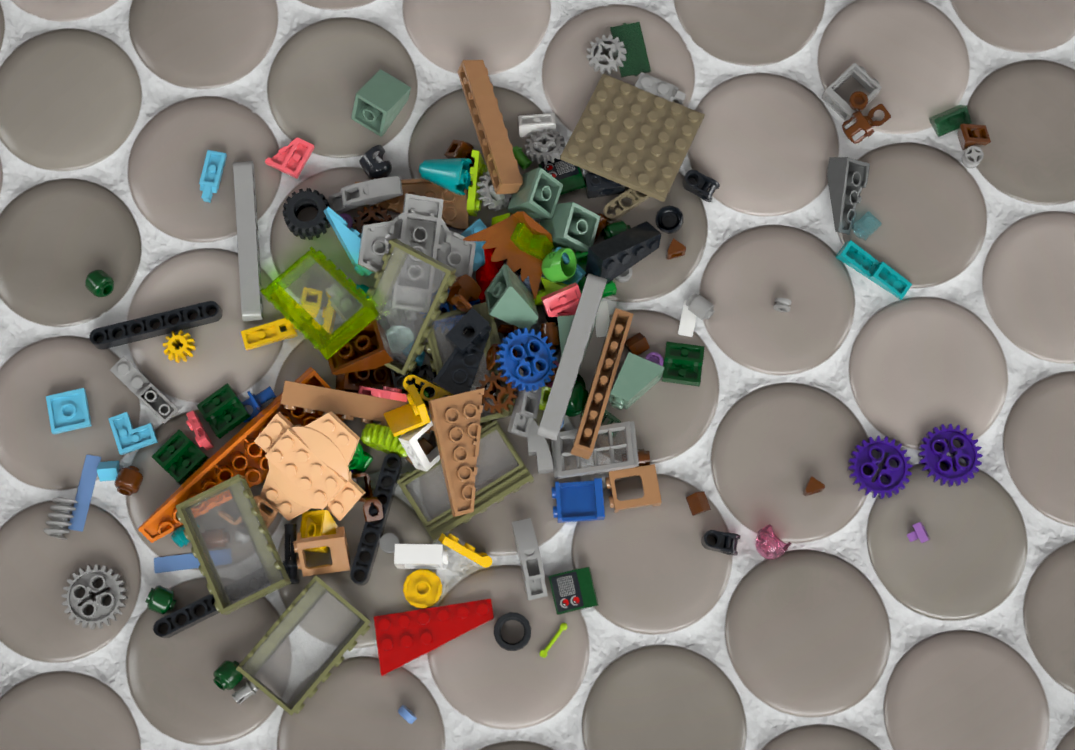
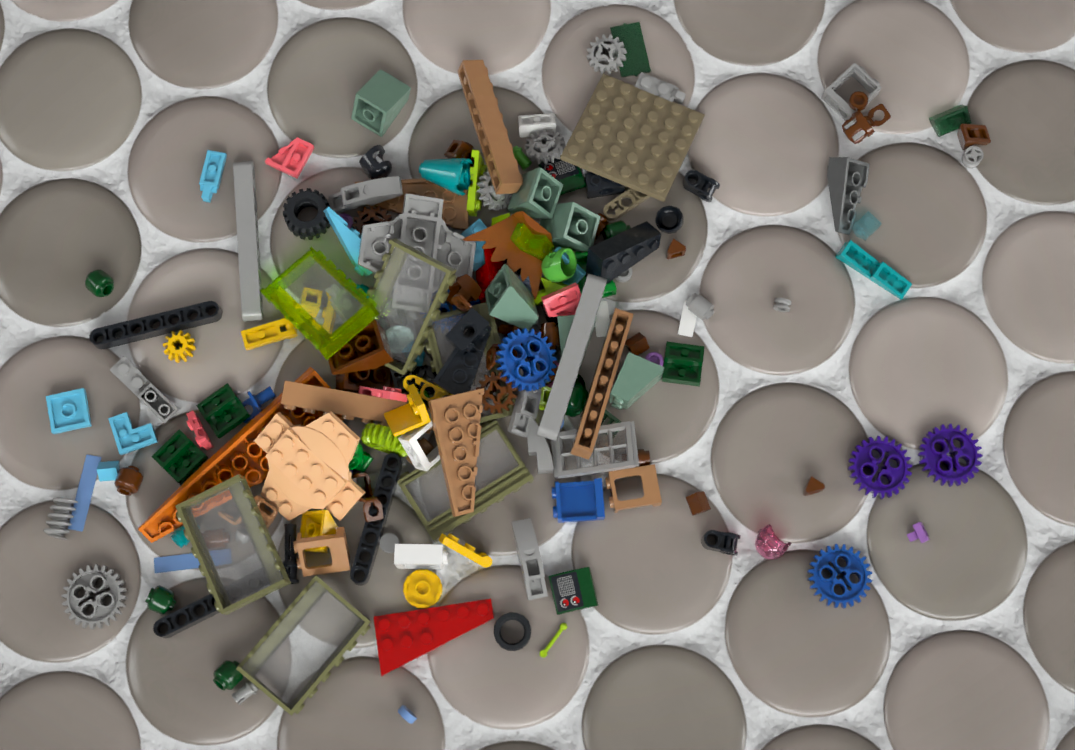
none -> blue gear [807,544,873,609]

